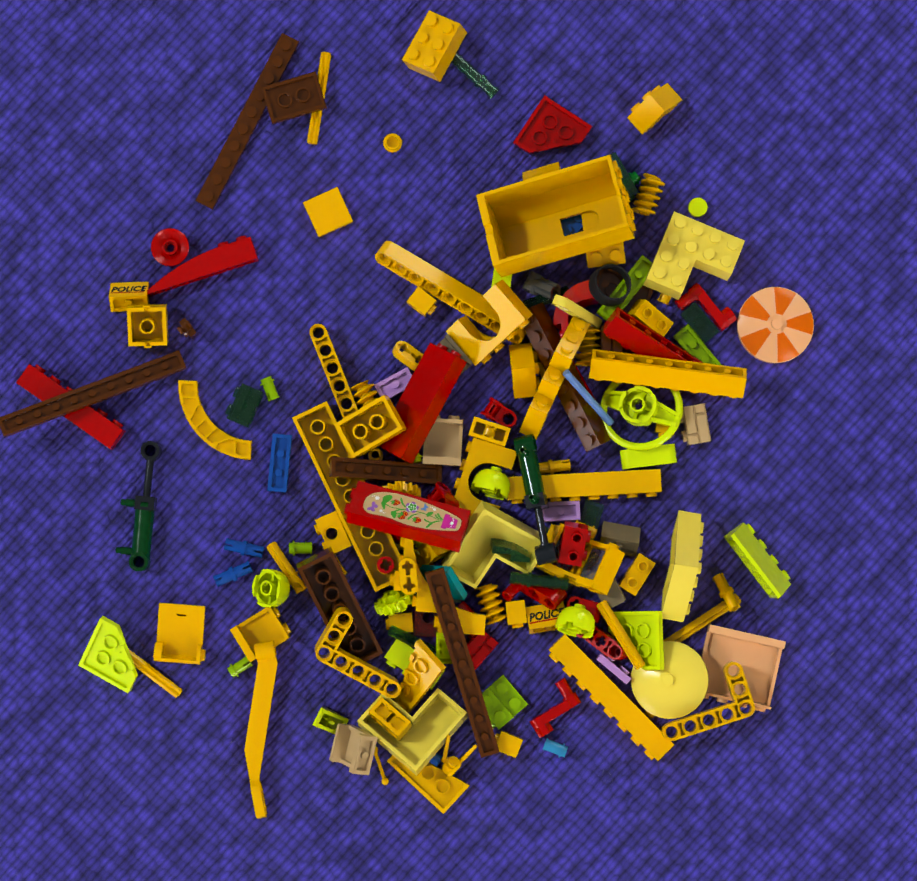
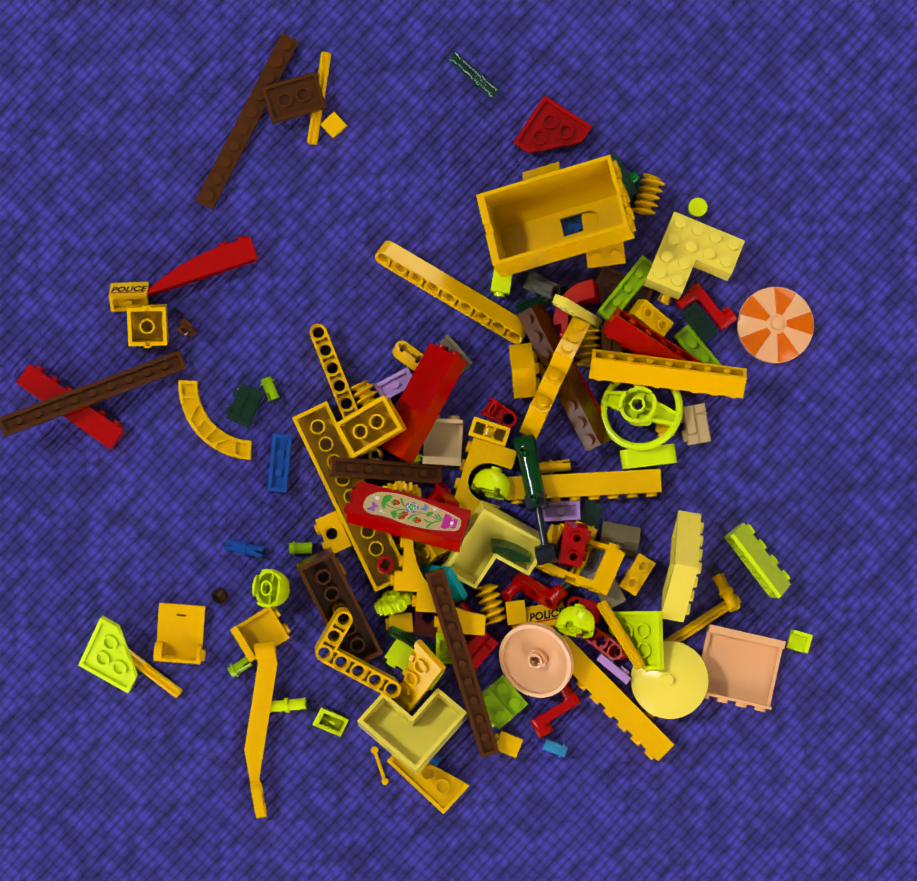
dark green piece [115,441,162,571] -> none
red dish [151,228,189,266] -> none
blue pin [213,561,253,587] -> none
yellow axle [266,542,307,594] -> none
yellow tile [303,187,353,238] -> none
tan panel [329,723,378,775] -> none
yellow brick [369,697,412,741] -> none
yellow plate [383,133,402,153] -> none
yellow beam [398,557,418,595] -> none
yellow brick [402,10,467,82] -> none
yellow brick [406,286,437,317] -> none
yellow plant [441,735,477,777] -> none
yellow arch [446,280,533,366] -> none
clear green pin [509,571,569,590] -> none
medium blue bar [562,369,614,426] -> none
black tyre [589,264,631,307] -> none
yellow brick [627,83,682,135] -> none
yellow beam [661,661,755,741] -> none
none -> dark brown hinge [211,587,228,605]
none -> neon yellow pin [270,697,307,713]
none -> yellow tile [320,112,347,139]
none -> light nougat dish [499,622,574,698]
none -> neon yellow panel [786,629,813,654]

